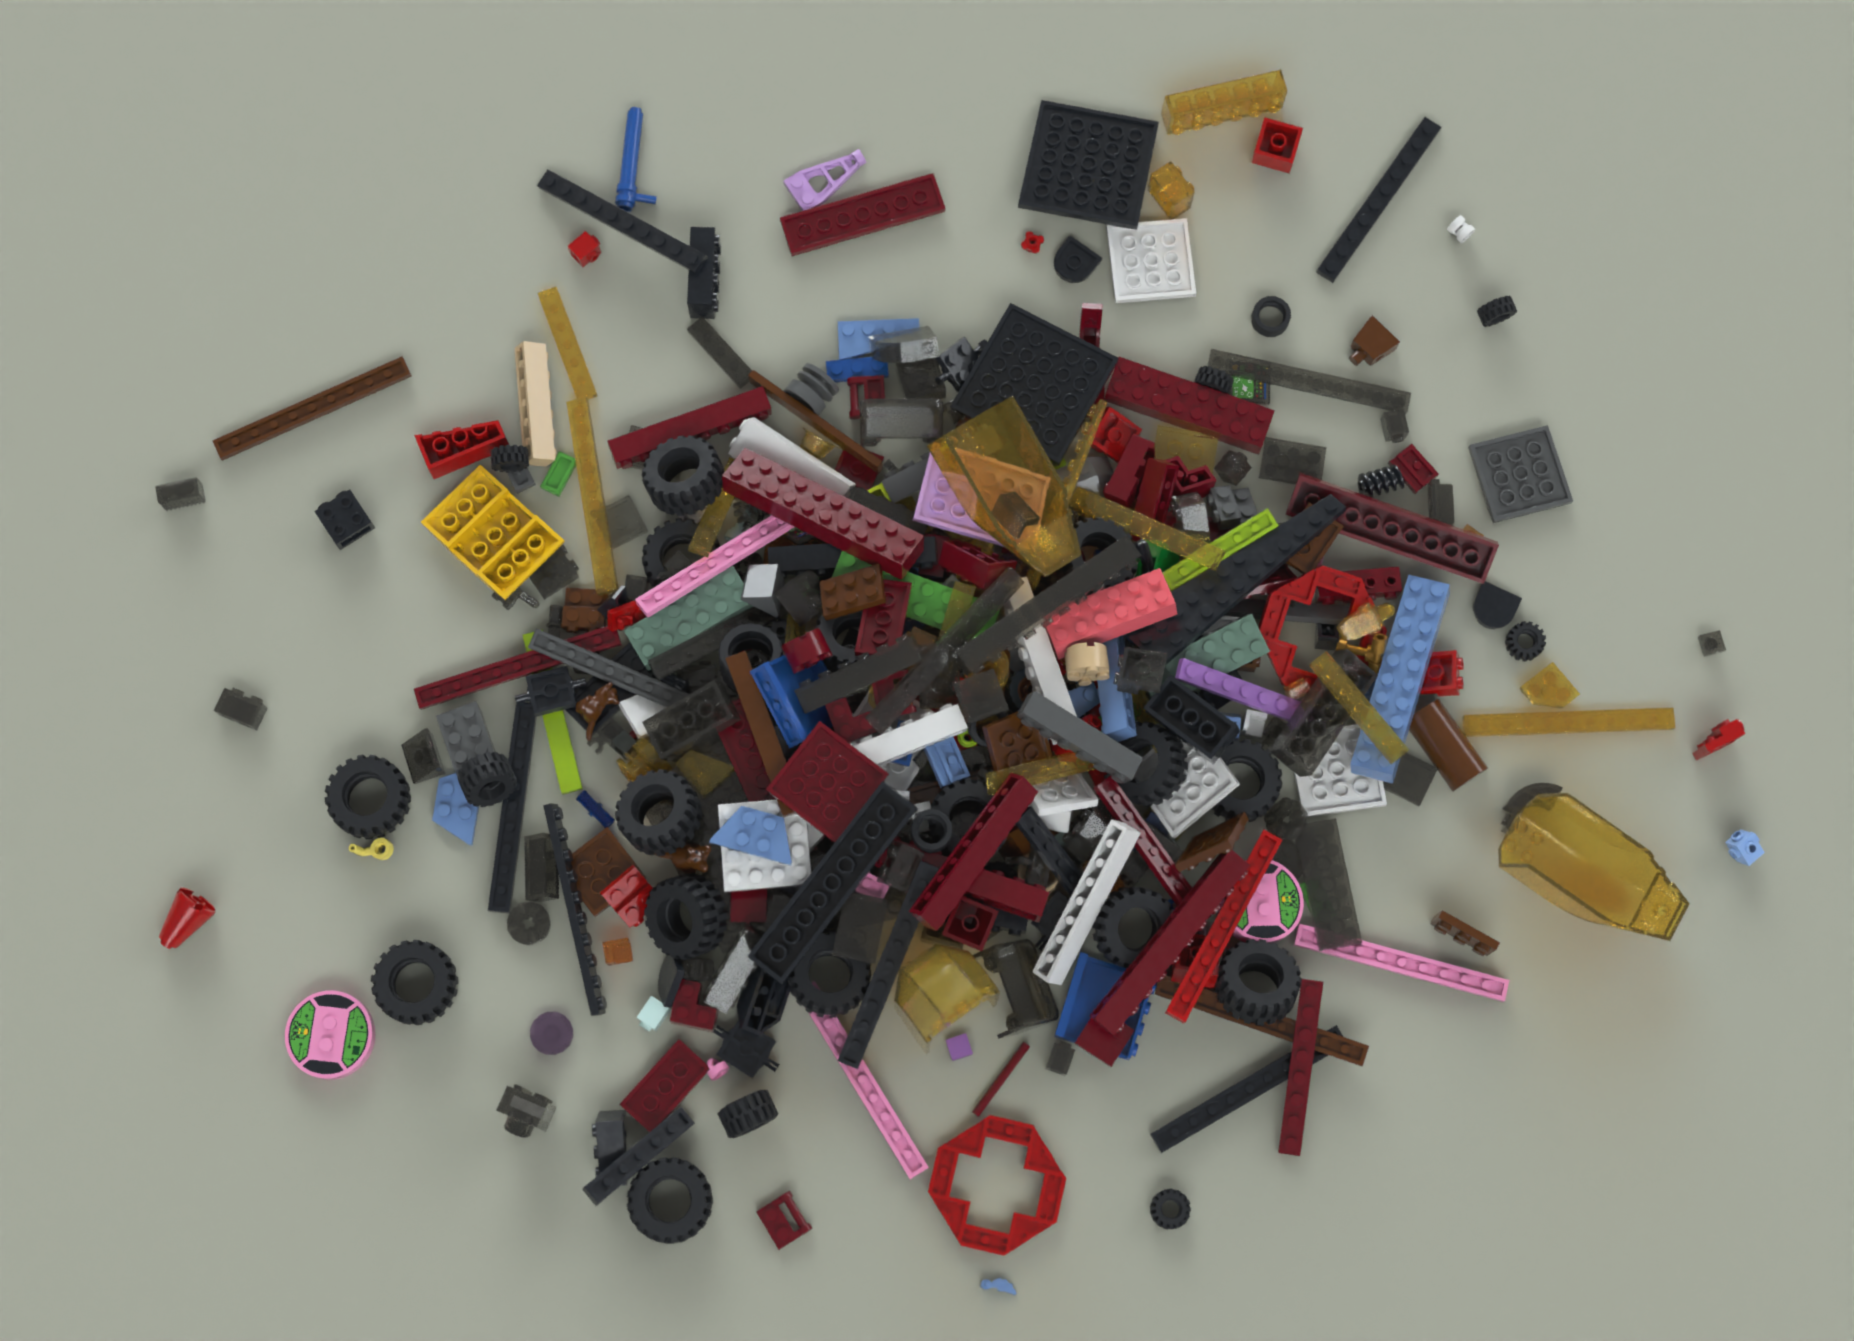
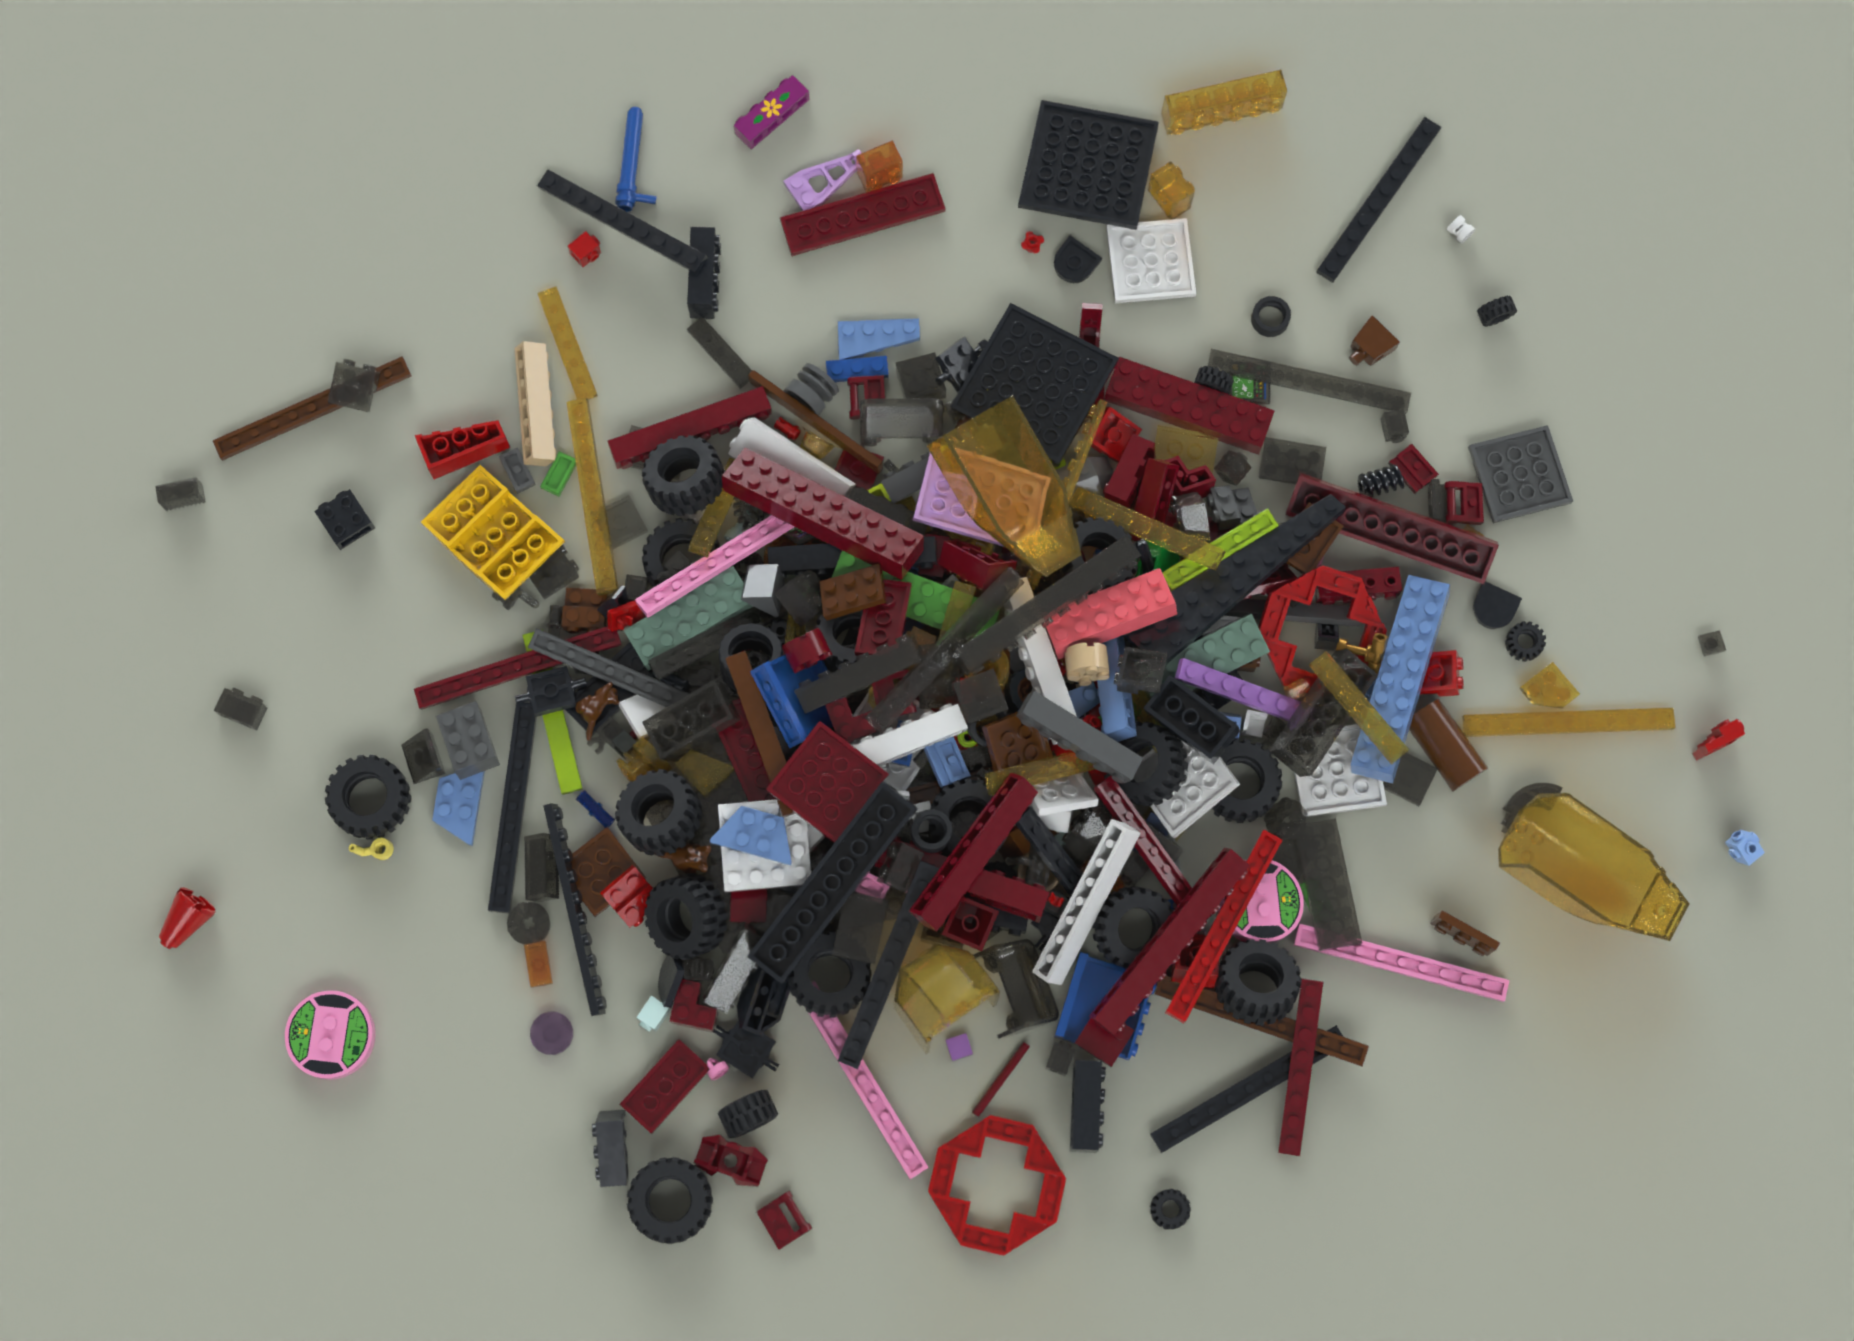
black tyre [371,940,458,1025] -> none
black tyre [457,752,517,807] -> none
black tyre [490,445,529,473] -> none
clear smoke piece [496,1084,556,1138] -> none
black plate [582,1107,695,1206] -> none
clear orange panel [602,938,633,966] -> none
clear smoke brick [868,326,940,363] -> none
medium blue piece [980,1278,1017,1295] -> none
clear smoke panel [991,492,1040,539] -> none
reddish brown plate [1175,812,1249,872] -> none
red brick [1251,117,1303,174] -> none
clear yellow hinge [1336,603,1395,640] -> none
none -> clear smoke plate [328,359,380,412]
none -> clear orange plate [524,941,553,988]
none -> dark red piece [694,1134,768,1187]
none -> magenta brick [734,75,810,150]
none -> red pin [774,417,801,441]
none -> clear orange brick [856,140,903,192]
none -> pearl dark grey piece [1044,890,1069,919]
none -> black brick [1070,1060,1106,1153]
none -> dark red plate [1444,481,1484,525]

